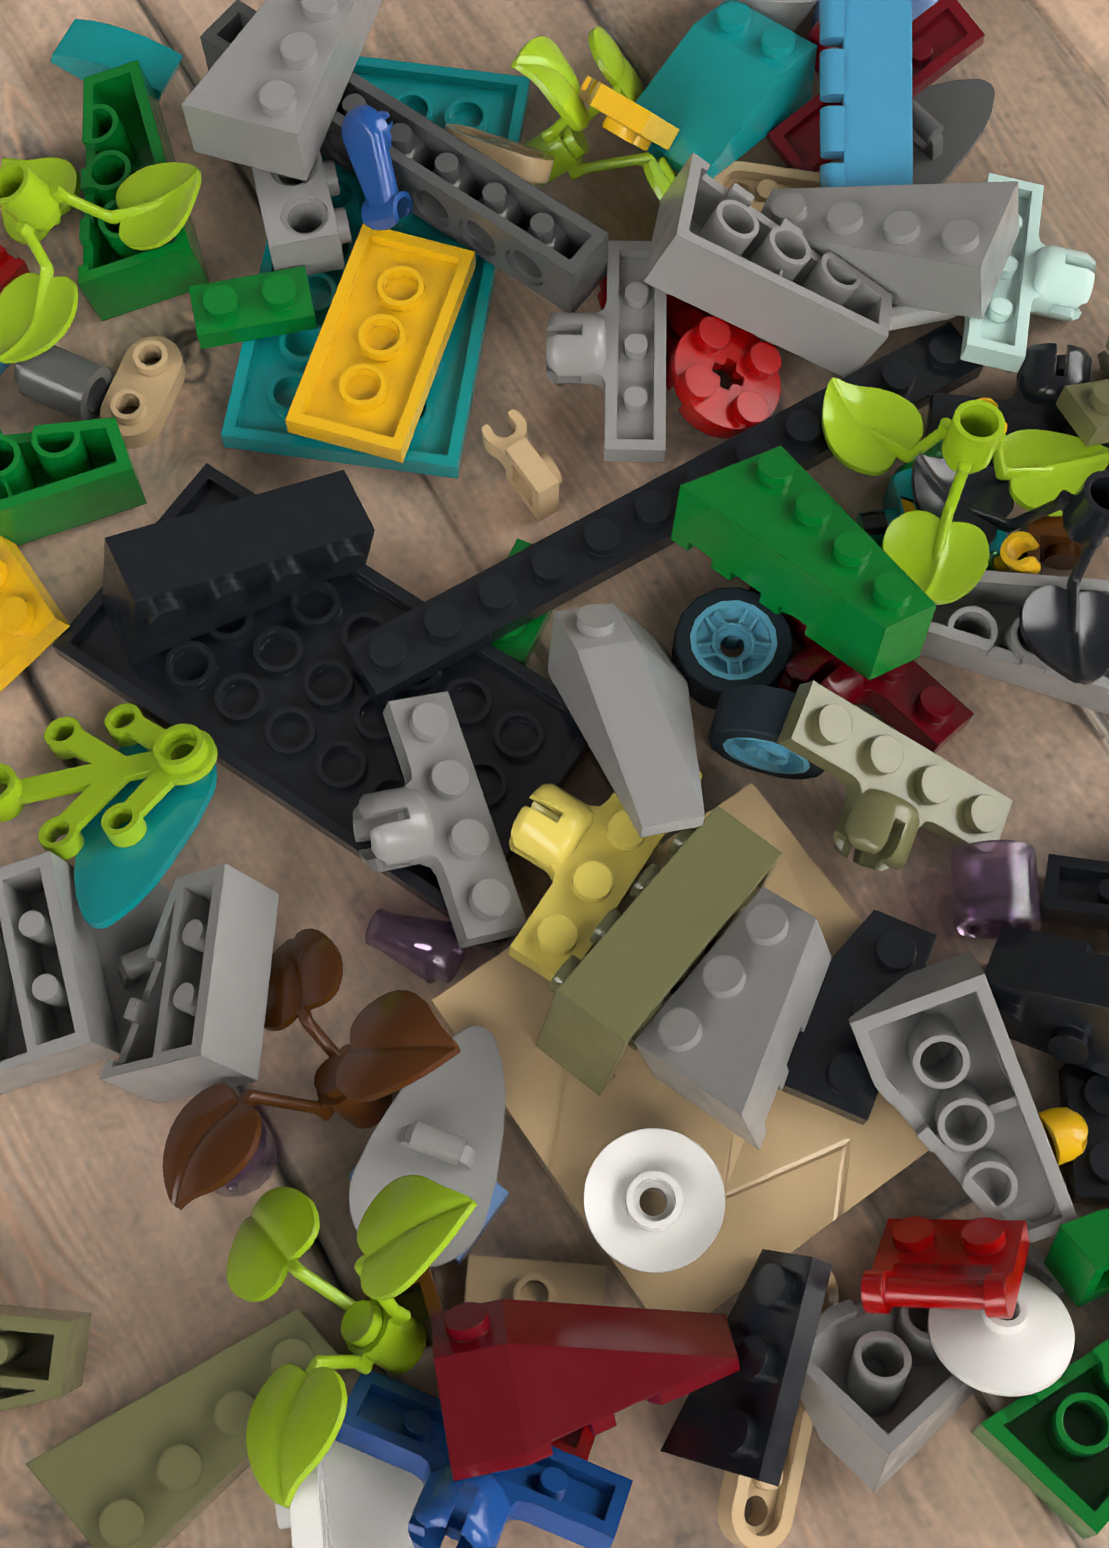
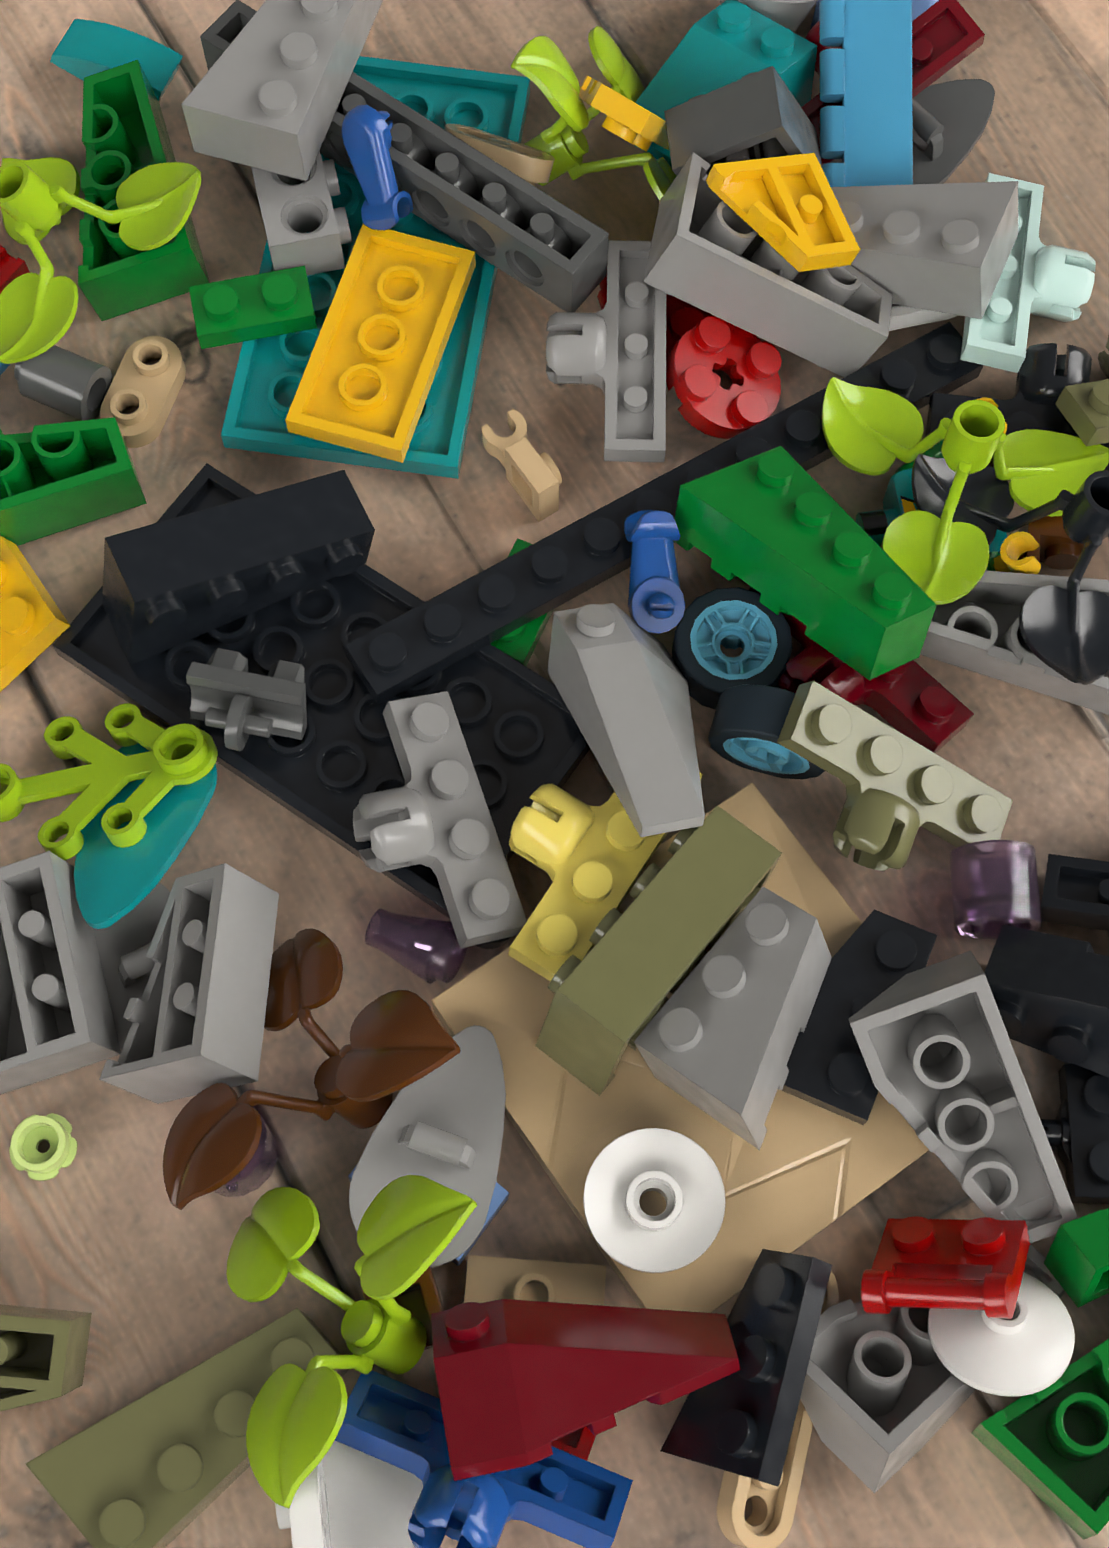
yellow hinge [1038,1107,1088,1166] -> none
none -> yellowish green plate [9,1113,78,1181]
none -> dark grey hips [186,648,307,751]
none -> blue piece [624,510,685,634]
none -> dark grey brick [664,66,823,175]
none -> yellow wing [706,153,860,272]

